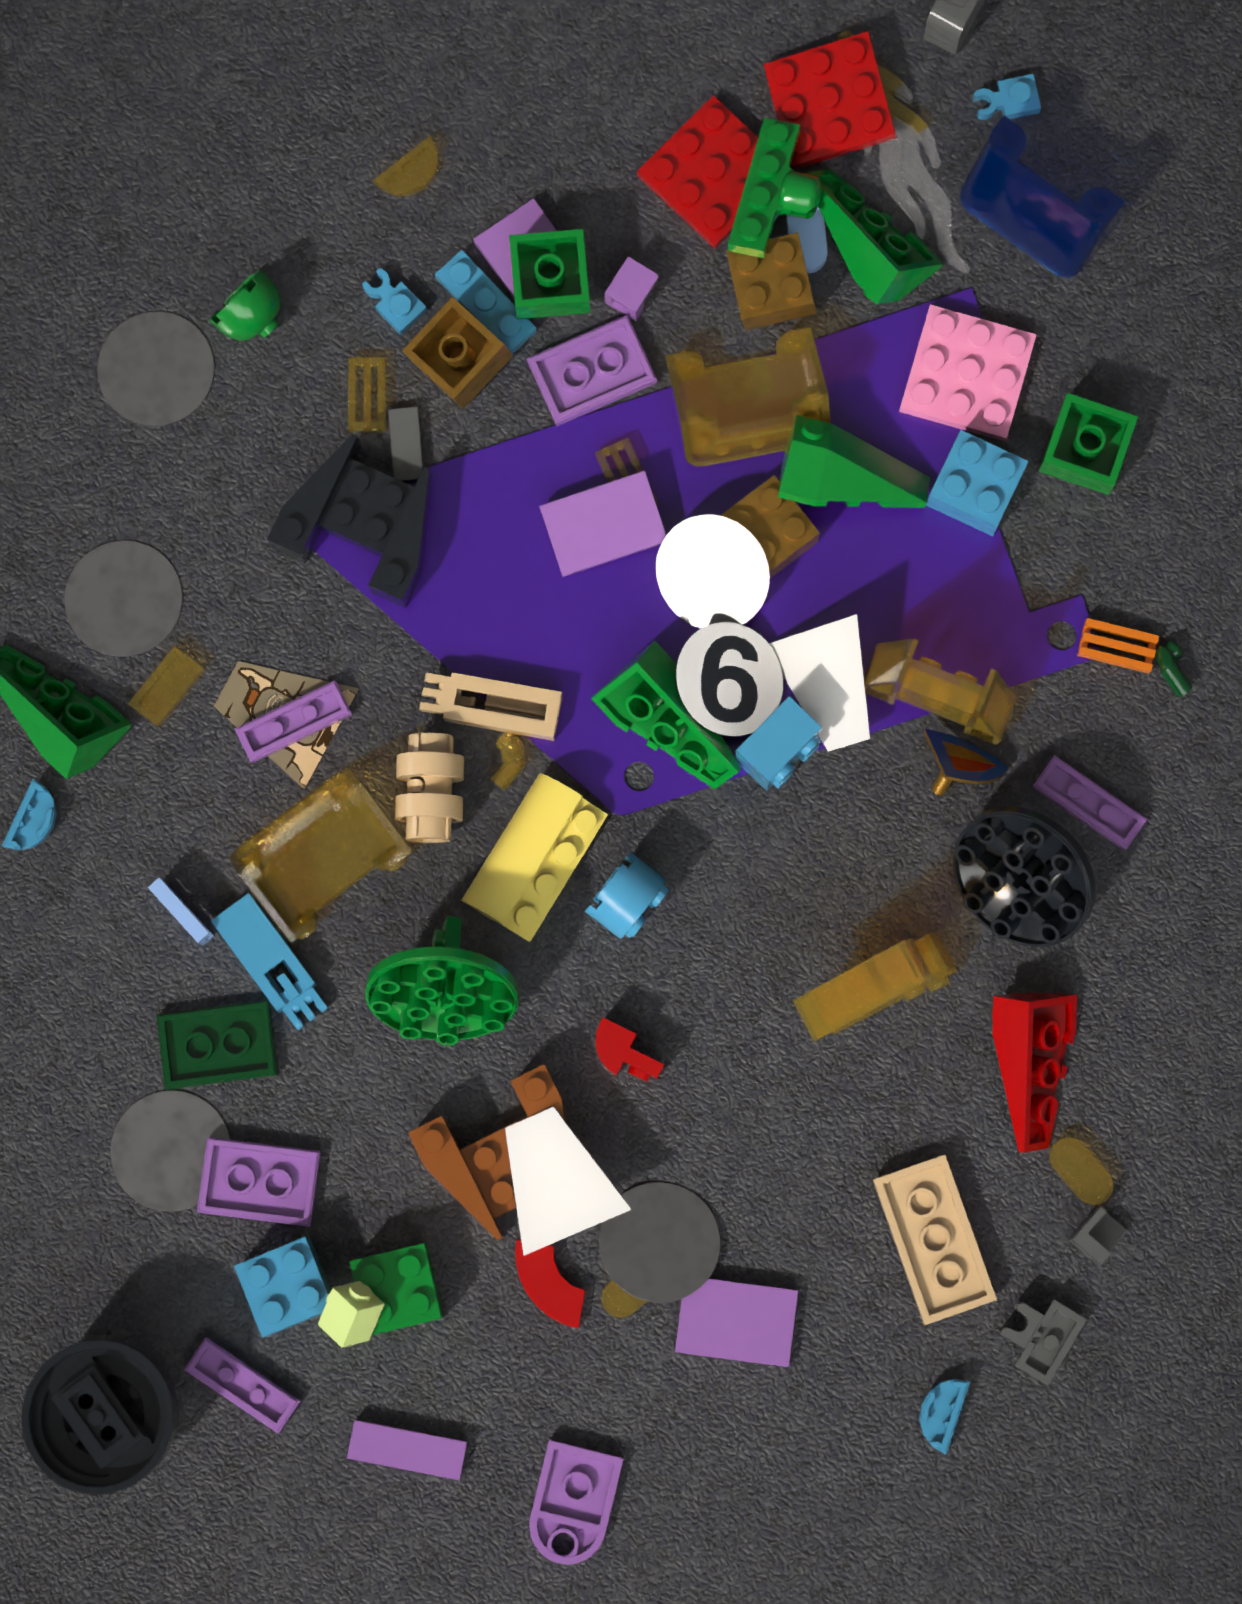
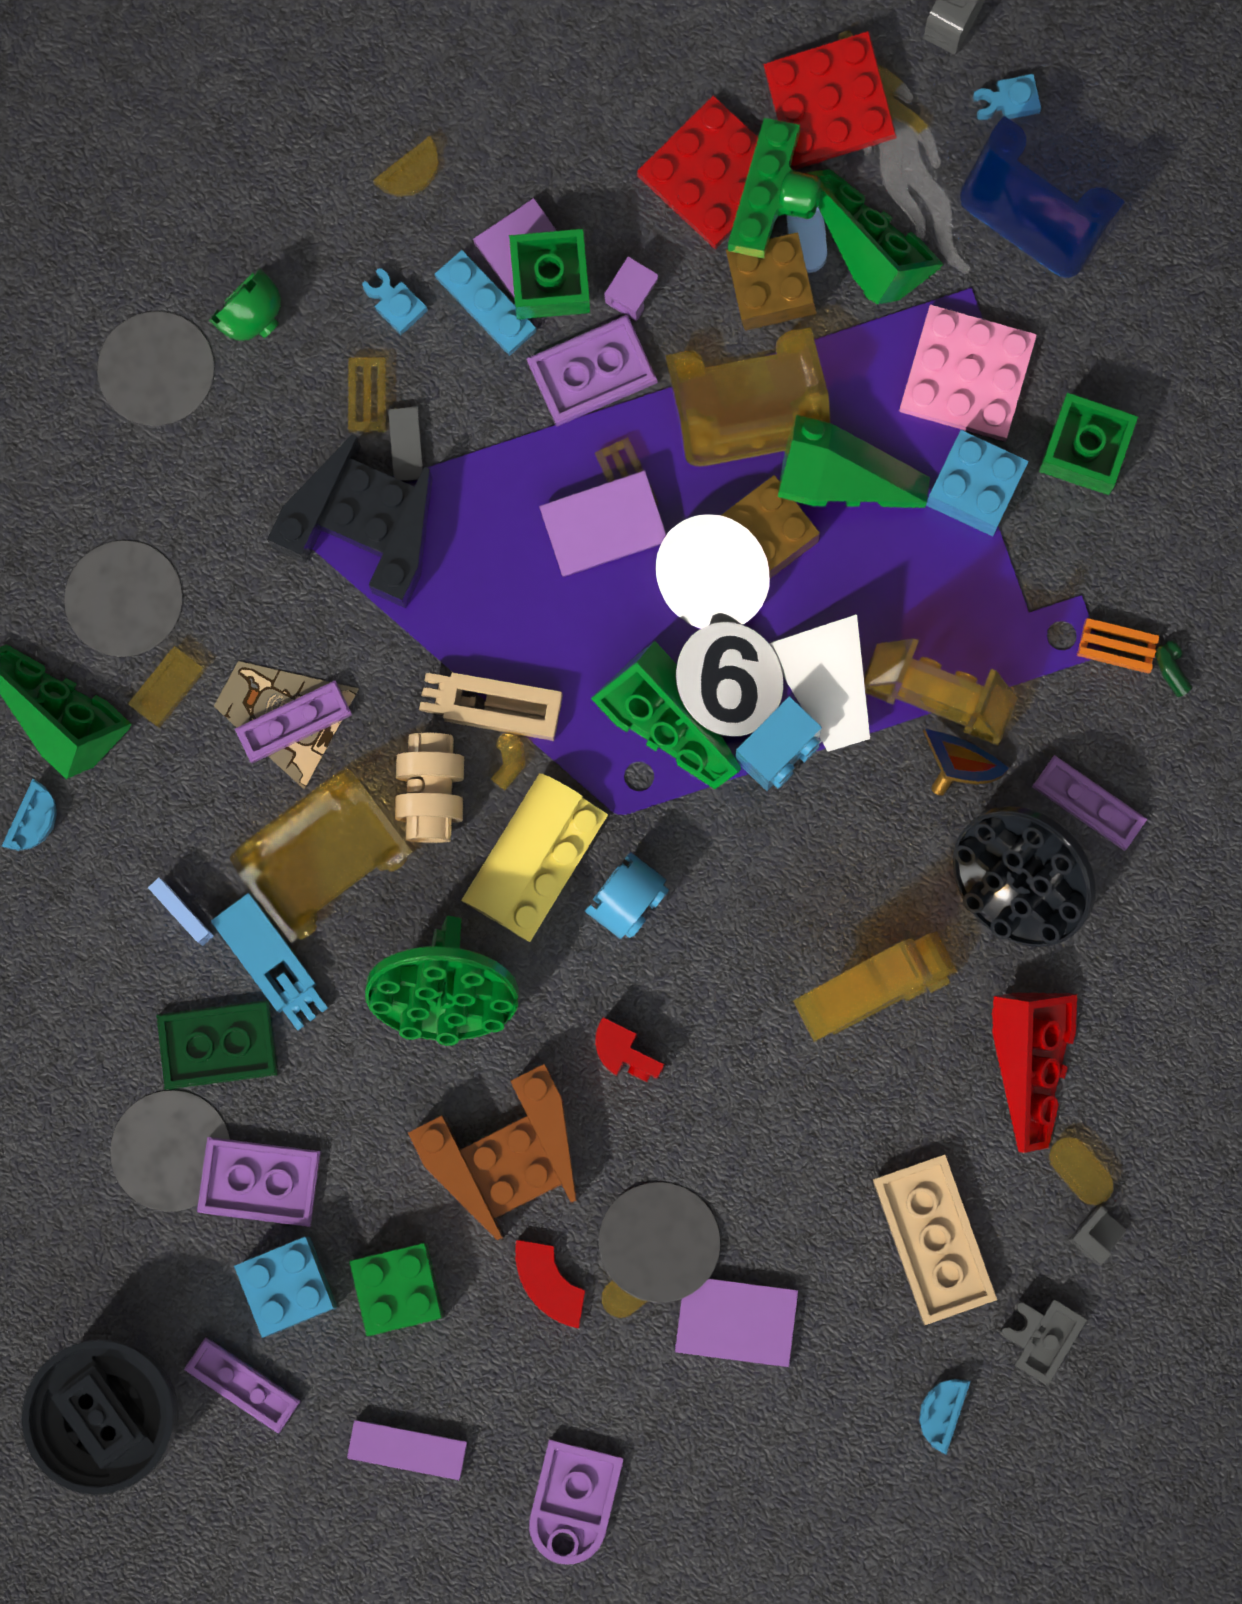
yellowish green brick [318,1281,384,1348] -> none
pearl gold brick [402,297,513,409] -> none
white sticker [505,1107,631,1255] -> none

